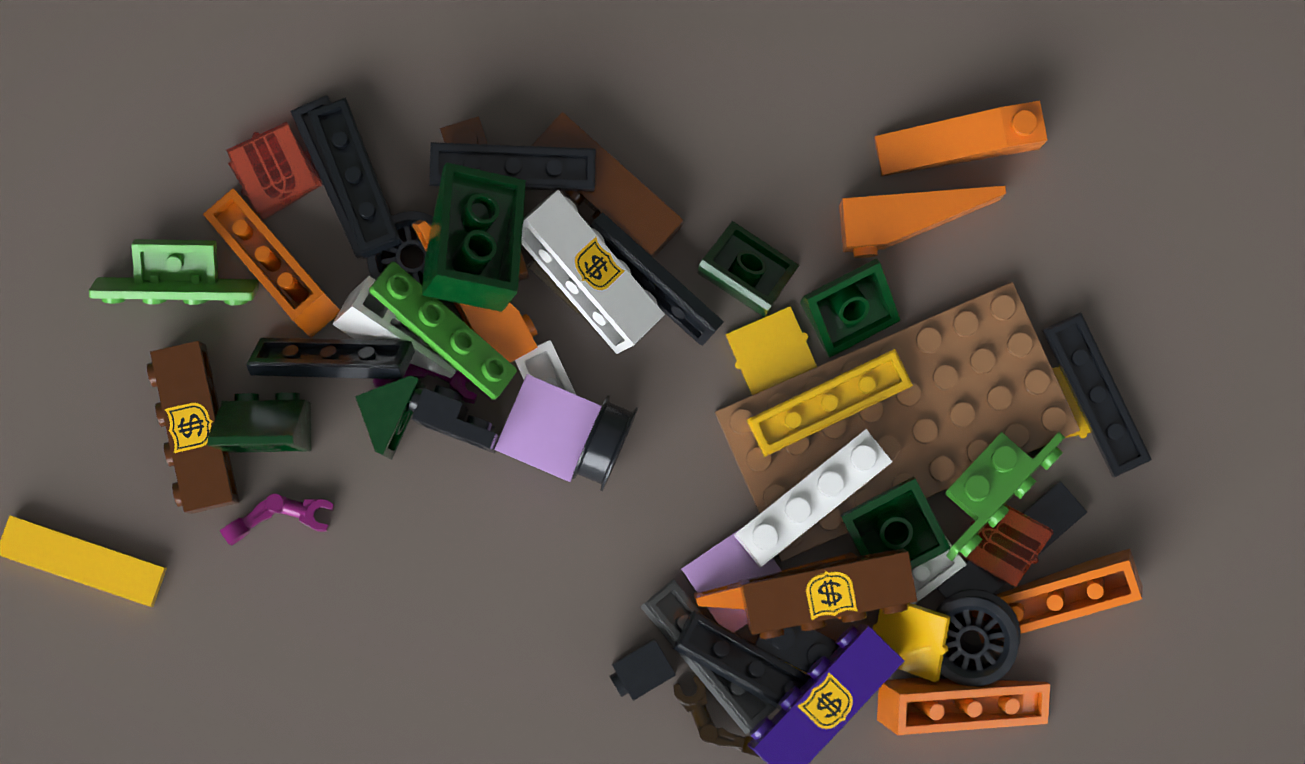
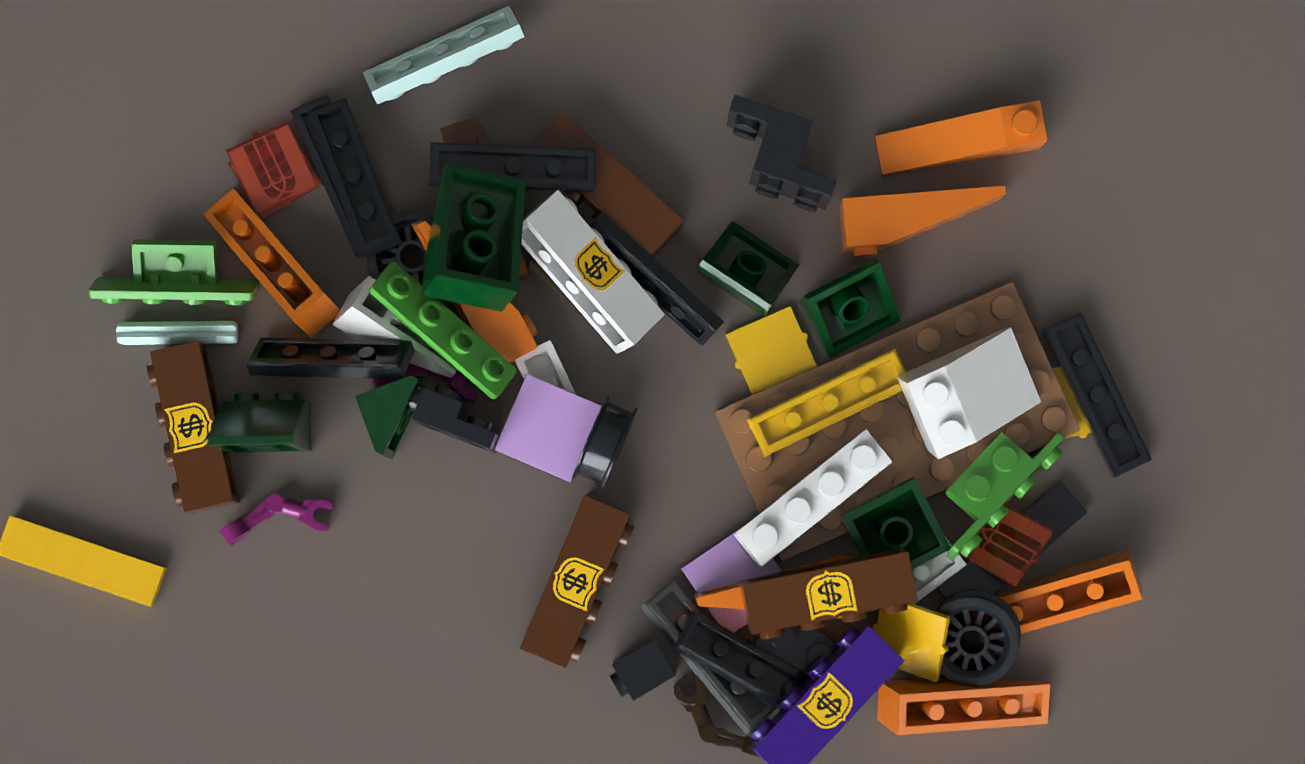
none -> light aqua axle [116,321,239,345]
none -> light aqua plate [363,6,524,104]
none -> reddish brown brick [520,495,634,668]
none -> black bracket [726,95,837,212]
none -> white slope [897,327,1041,459]

